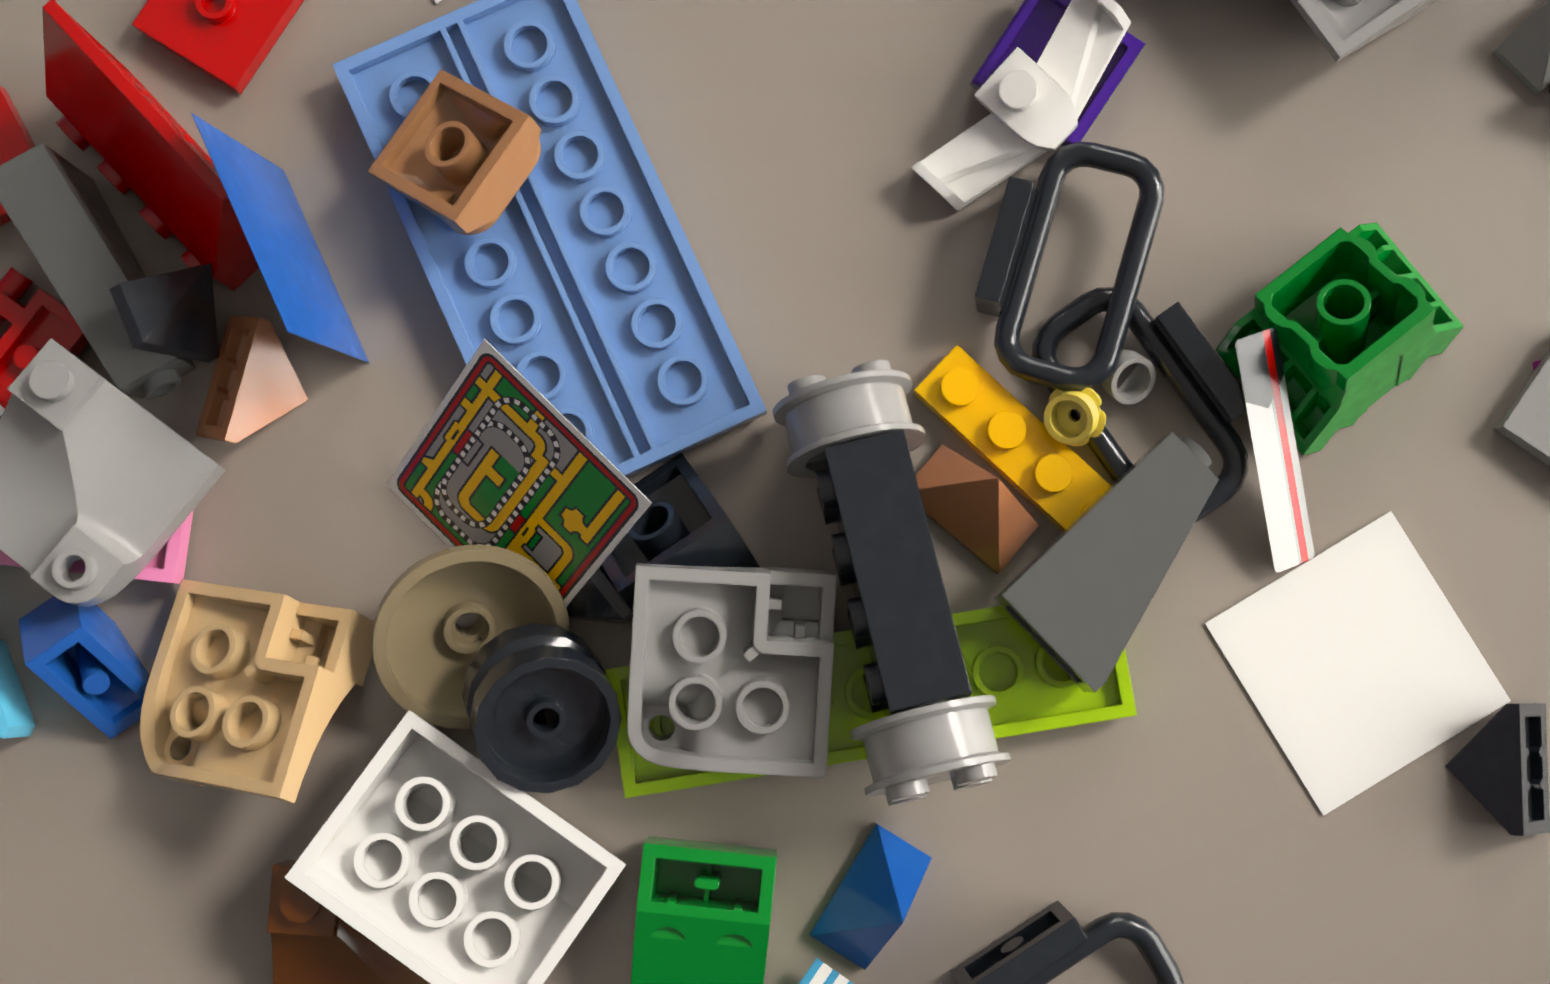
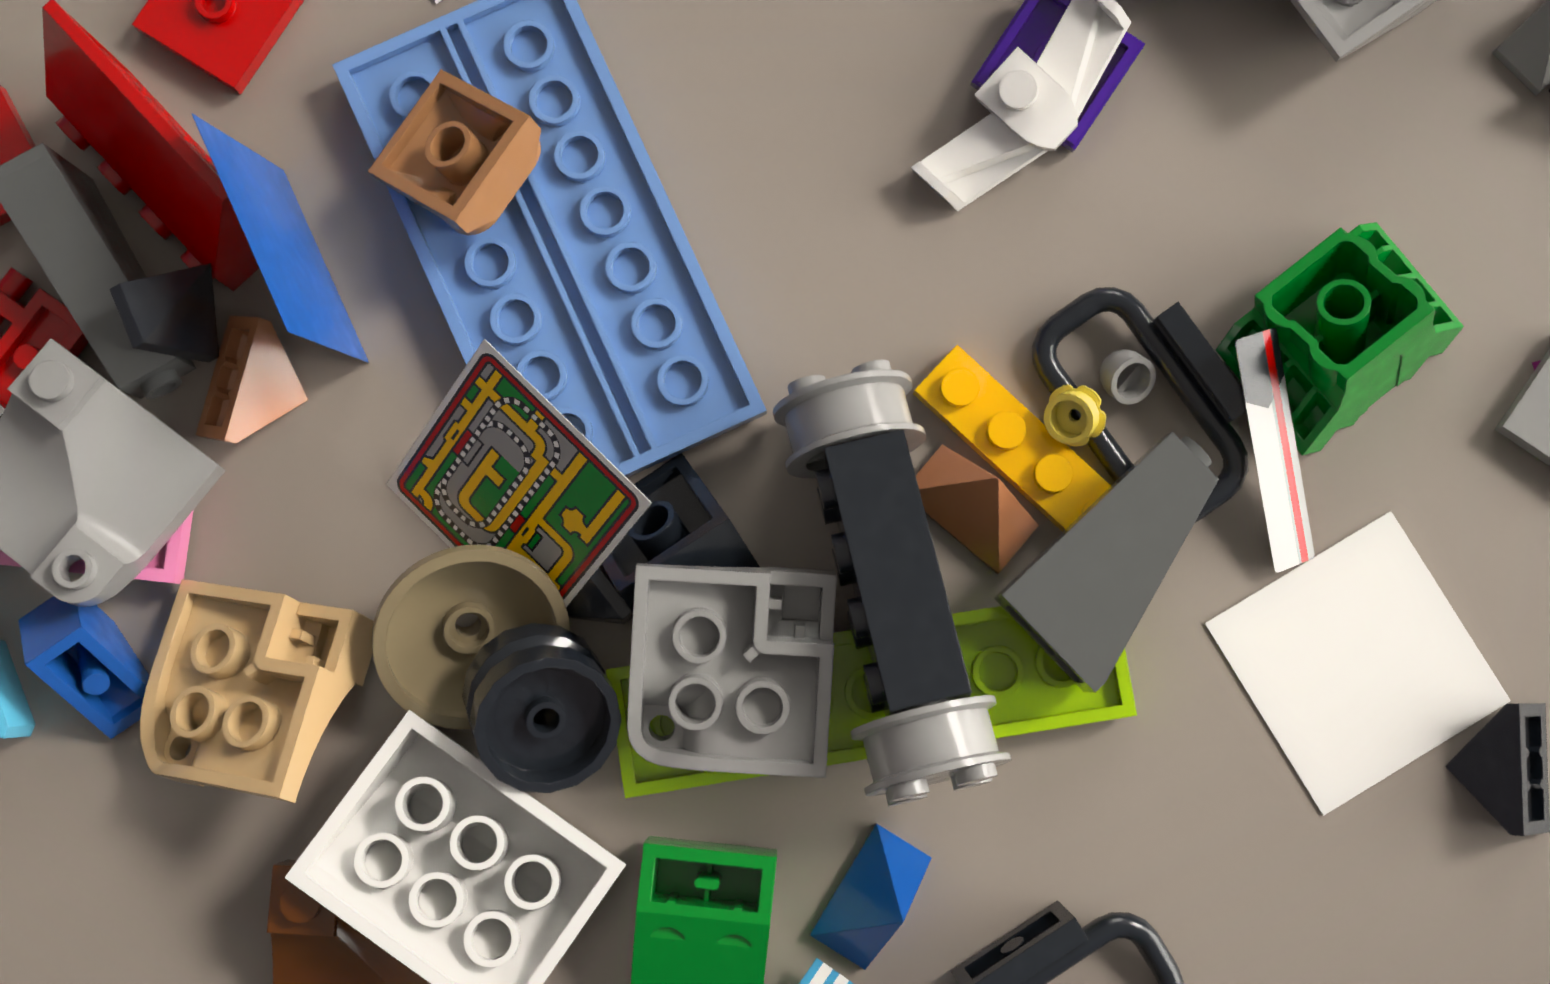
black bar [975,142,1165,391] -> none

